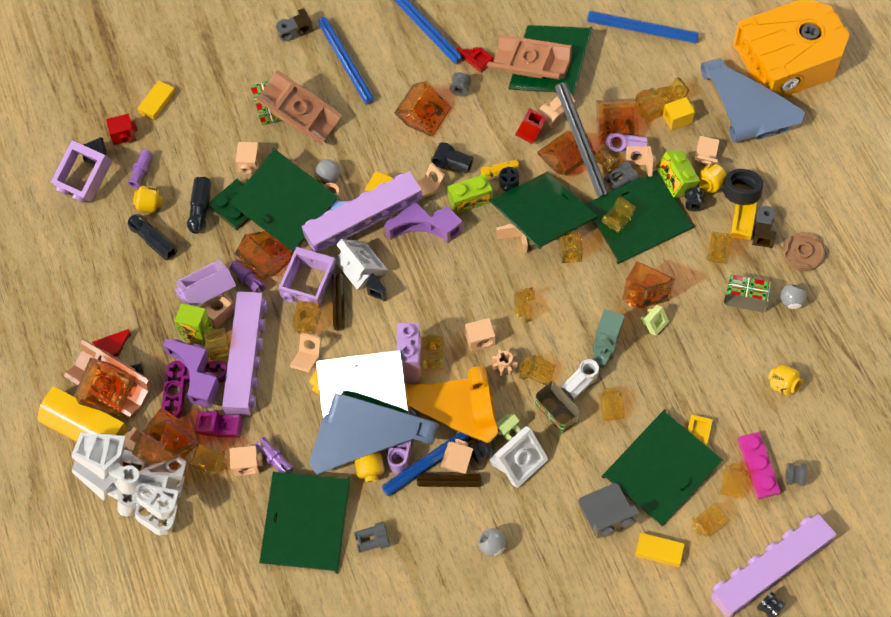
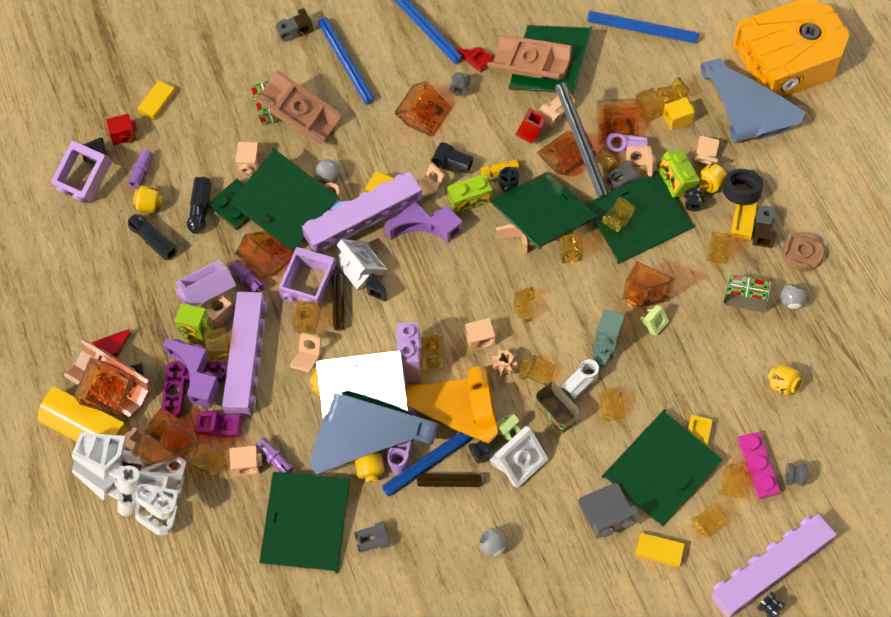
light nougat brick [441,439,473,474] -> none

